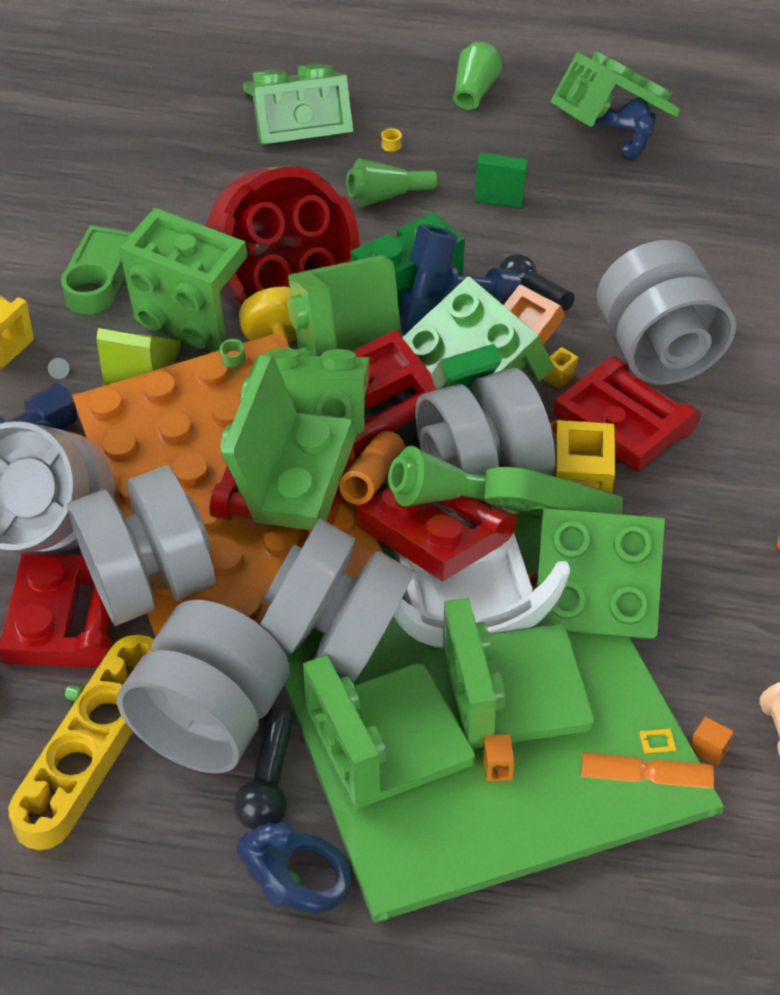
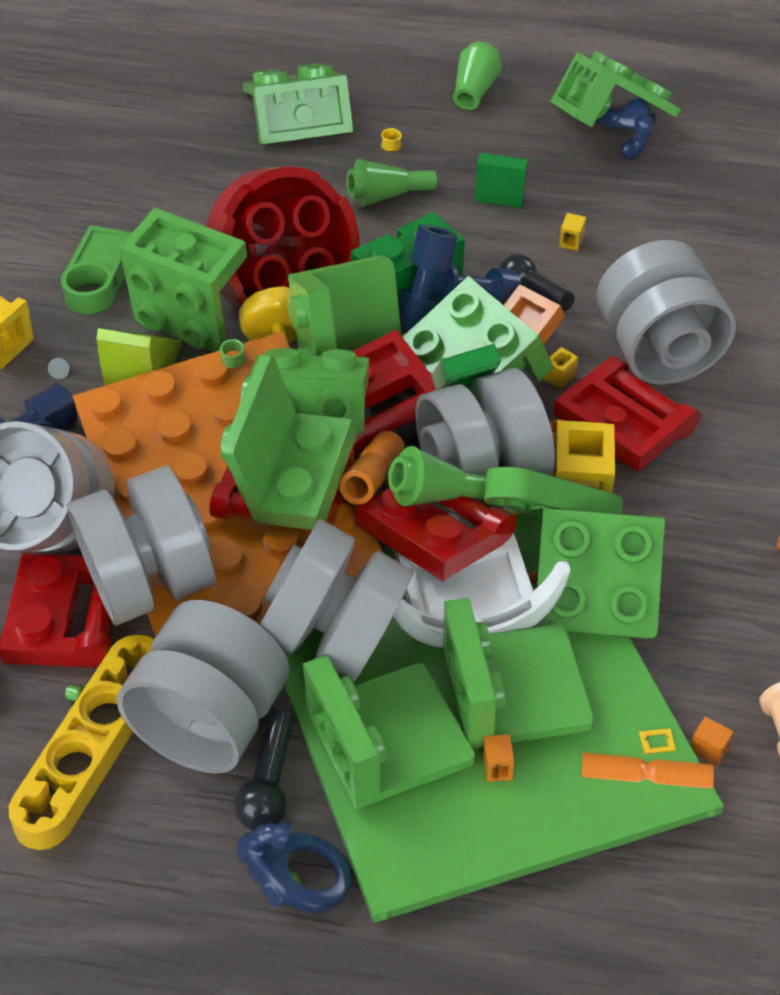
none -> yellow piece [559,213,587,251]

